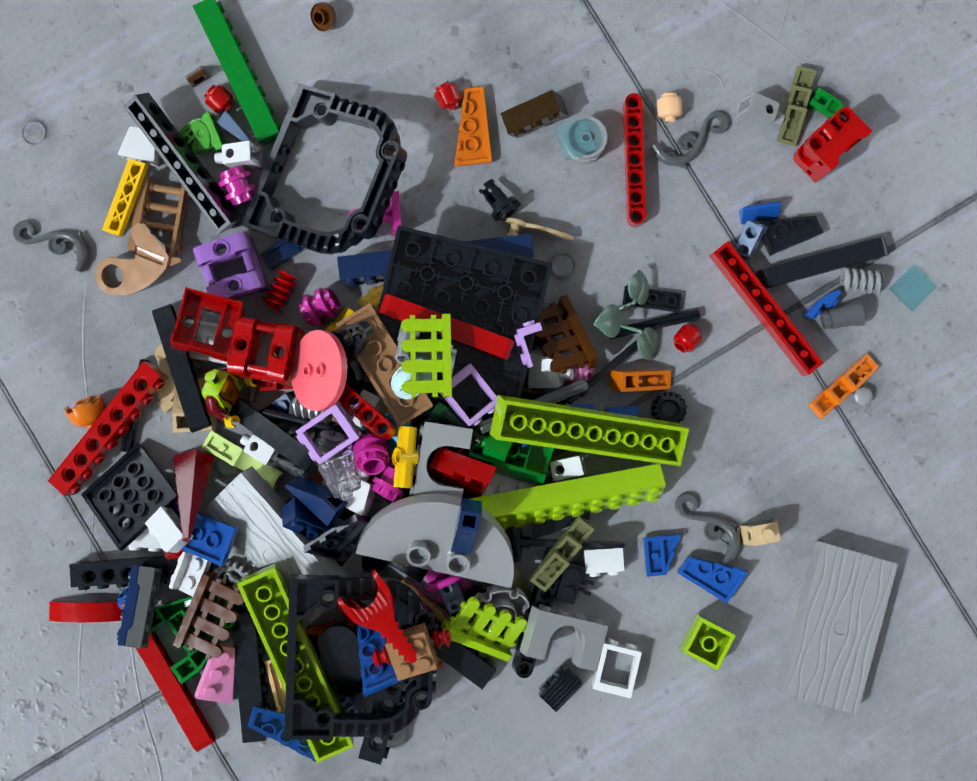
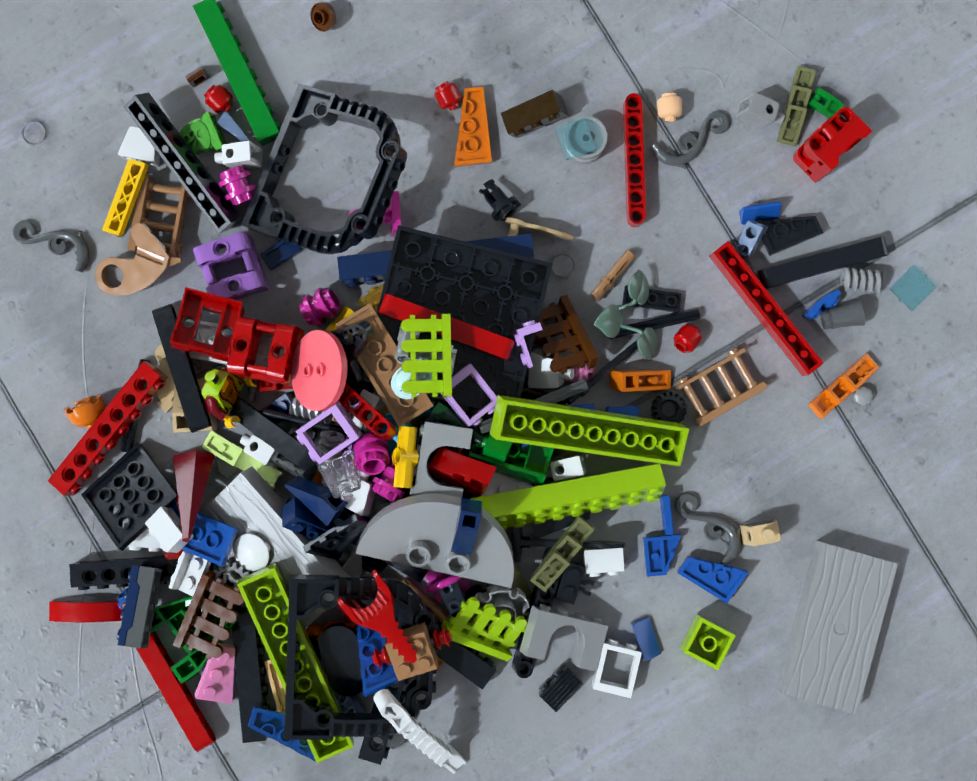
red piece [262,270,300,314] -> none
none -> white dish [233,532,271,571]
none -> white piece [374,689,467,774]
none -> medium nougat pin [590,250,636,301]
none -> blue slope [631,617,662,661]
none -> blue tile [660,495,674,535]
none -> medium nougat fence [675,347,767,427]

